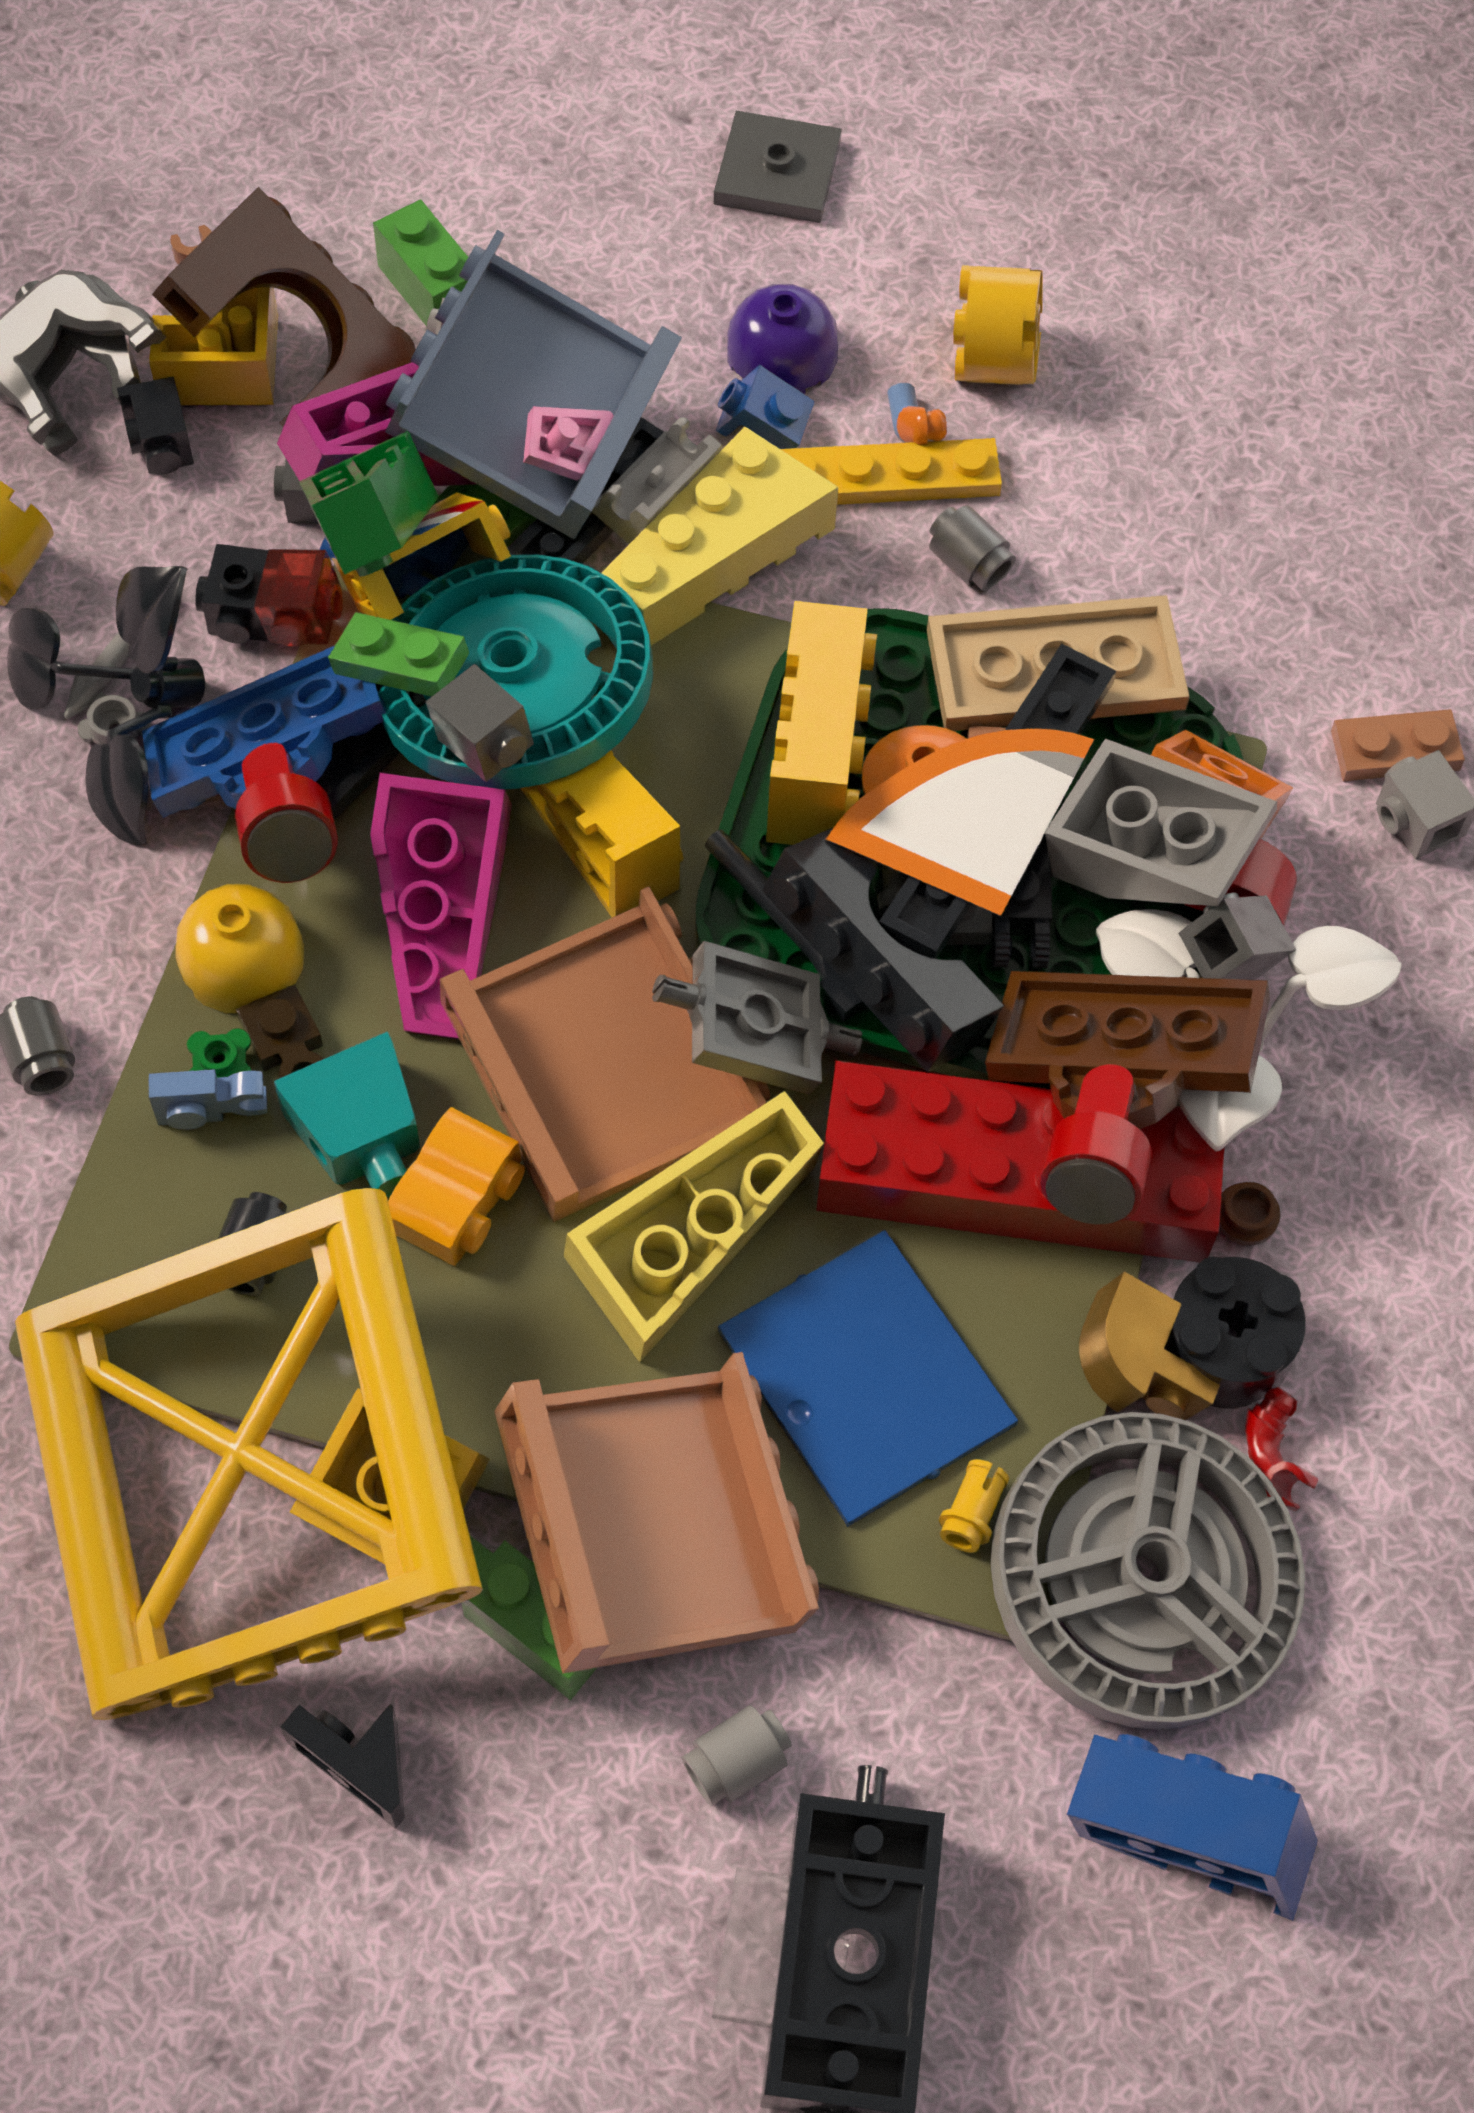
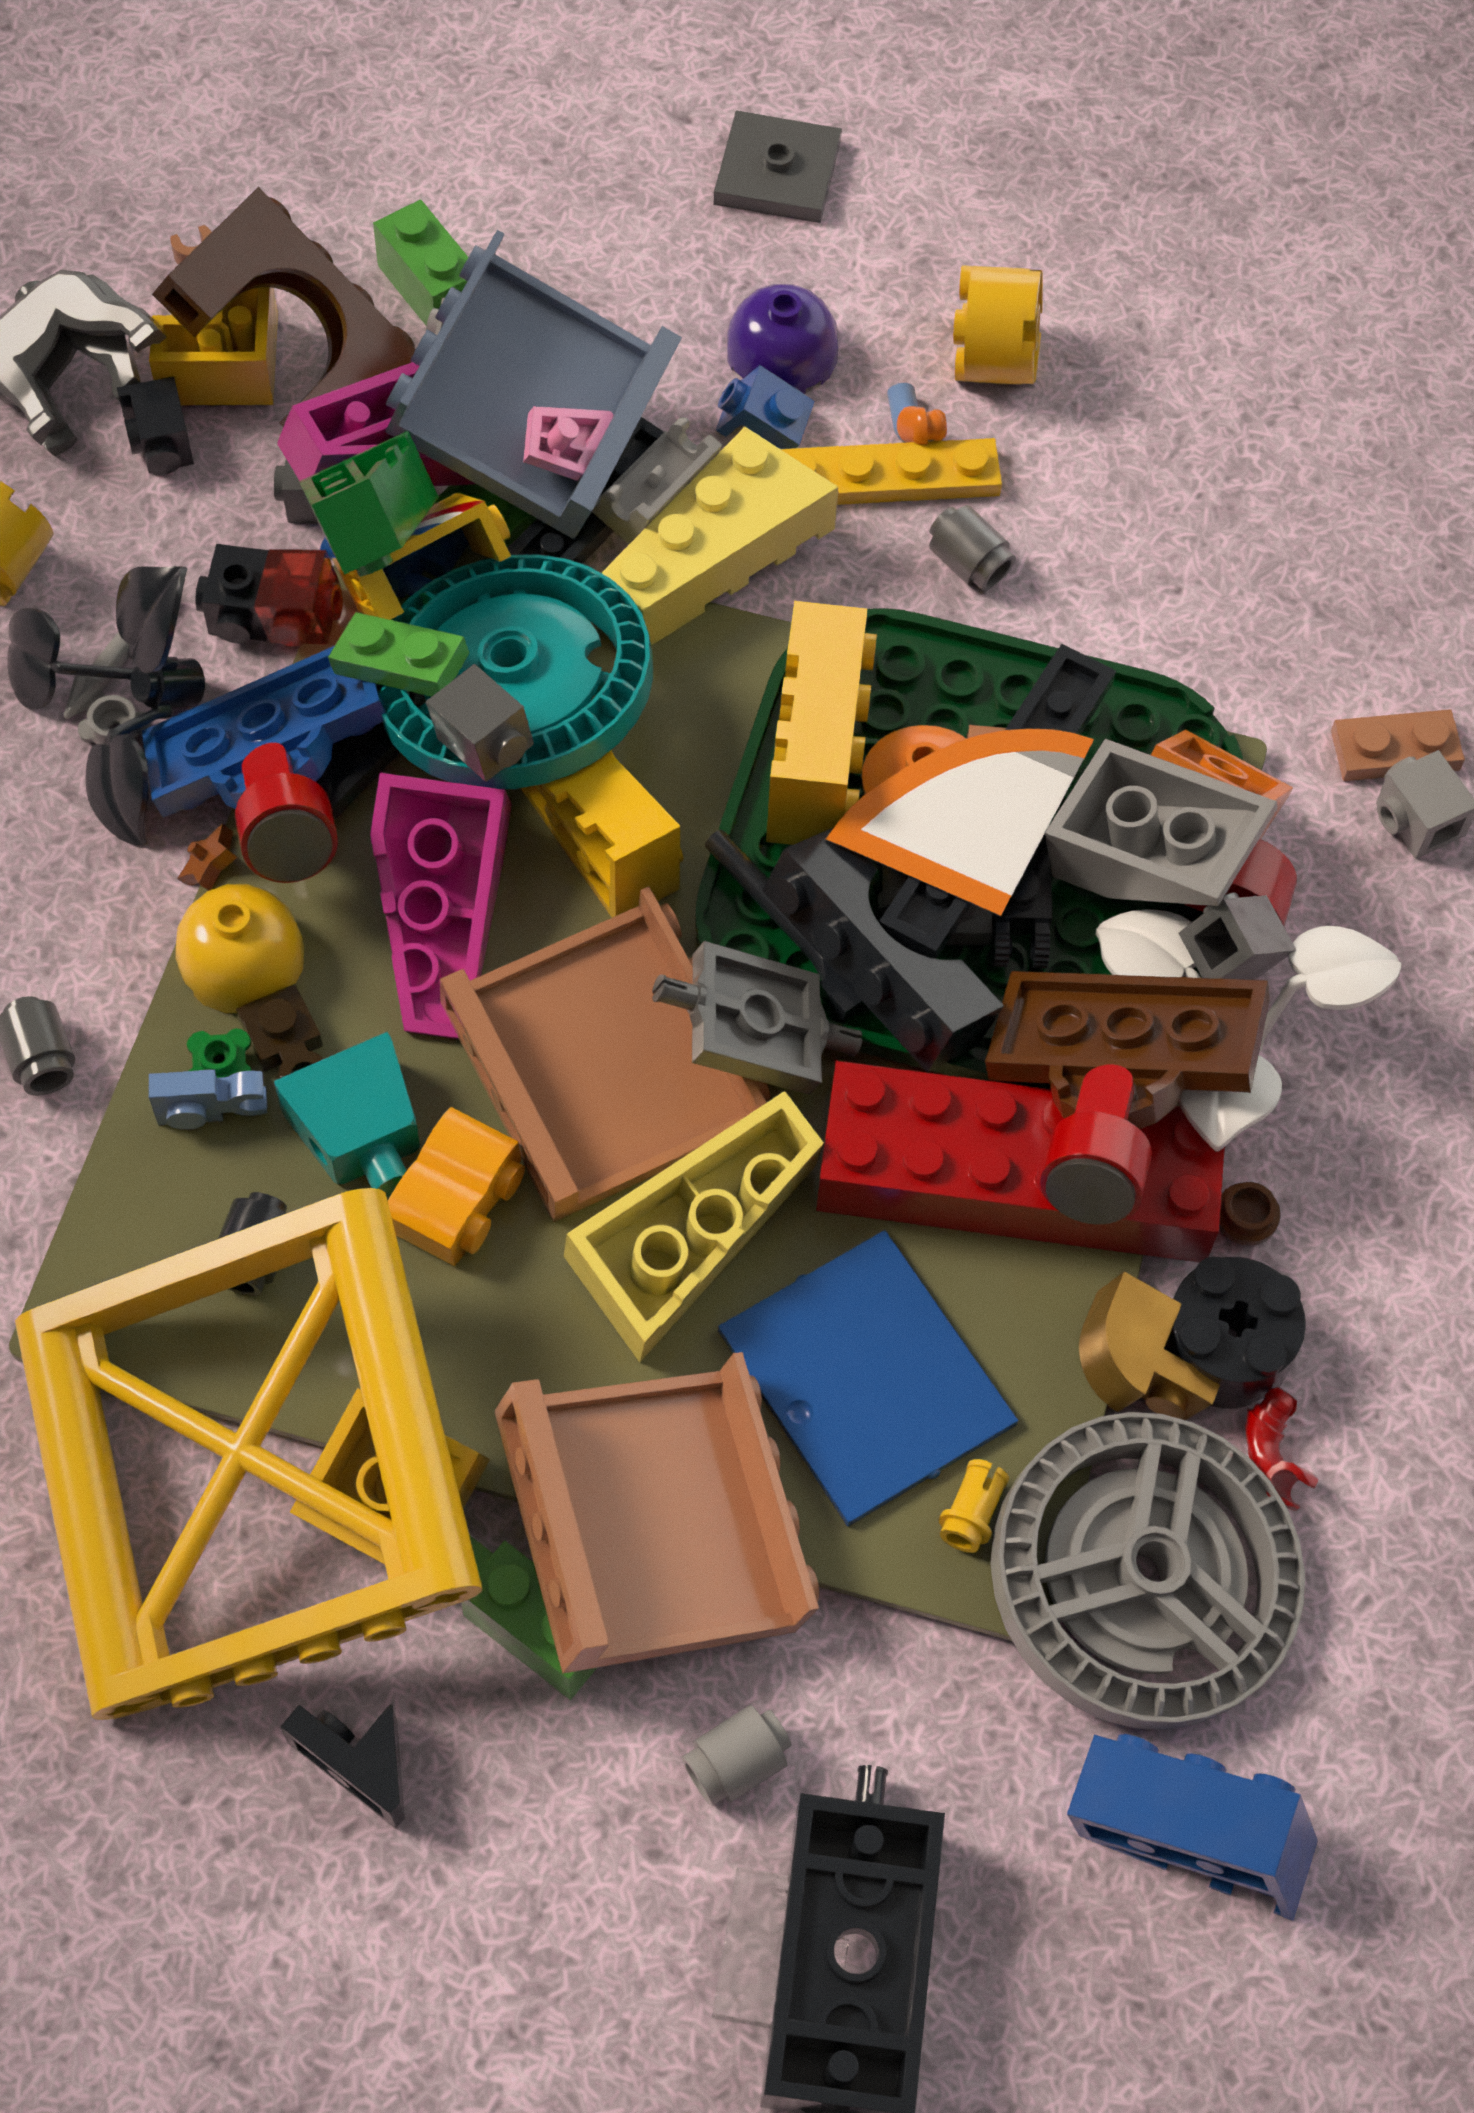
tan plate [927,595,1189,731] -> none
none -> dark orange piece [177,823,238,891]

